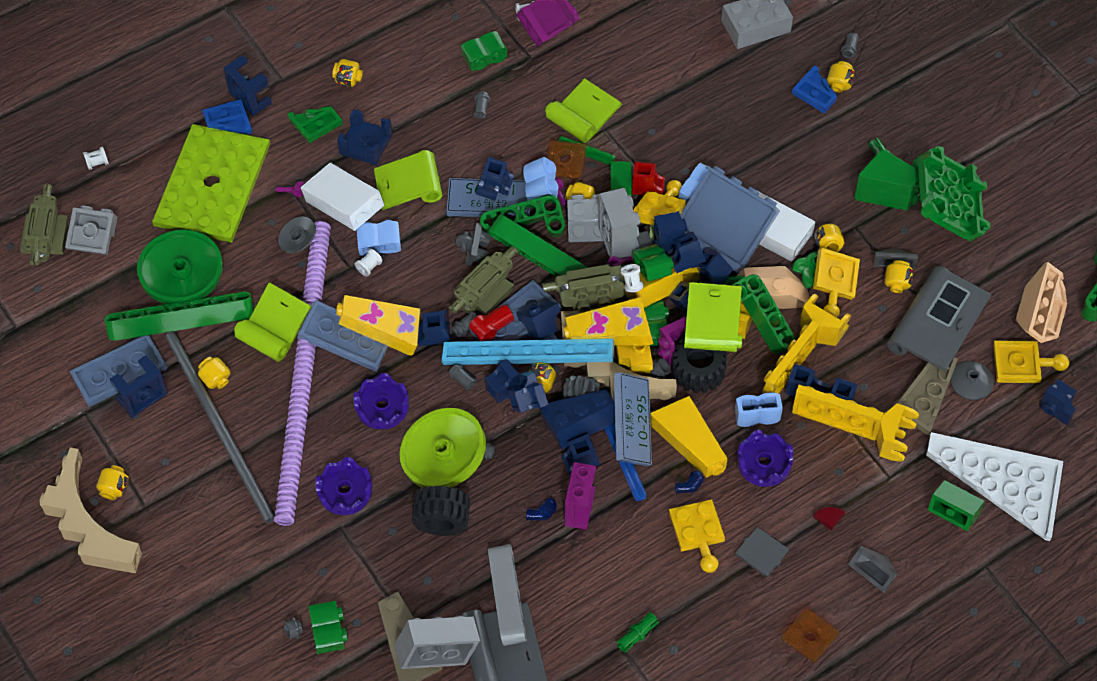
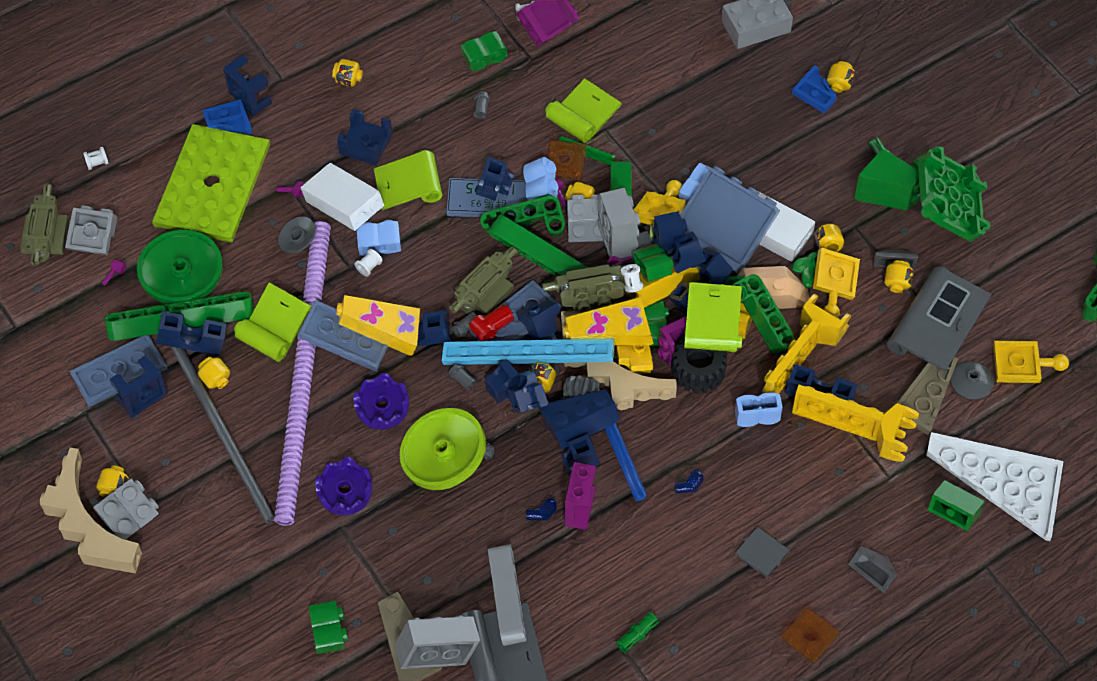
dark grey plate [284,617,303,639] -> none
green wing [287,107,343,144] -> none
black tyre [412,486,470,536] -> none
dark grey hips [455,223,491,266] -> none
sand blue tile [614,372,652,466] -> none
red brick [632,162,665,195] -> none
yellow slope [650,396,727,478] -> none
dark grey plate [651,358,670,379] -> none
yellow plate [669,499,725,573] -> none
dark purple plate [737,430,793,487] -> none
dark red tile [813,507,845,531] -> none
dark grey pin [841,33,859,59] -> none
light nougat wedge [1016,262,1067,343] -> none
dark blue brick [1039,379,1077,425] -> none
none -> light grey plate [93,479,159,540]
none -> magenta hand [101,260,127,286]
none -> dark blue arch [156,311,226,356]

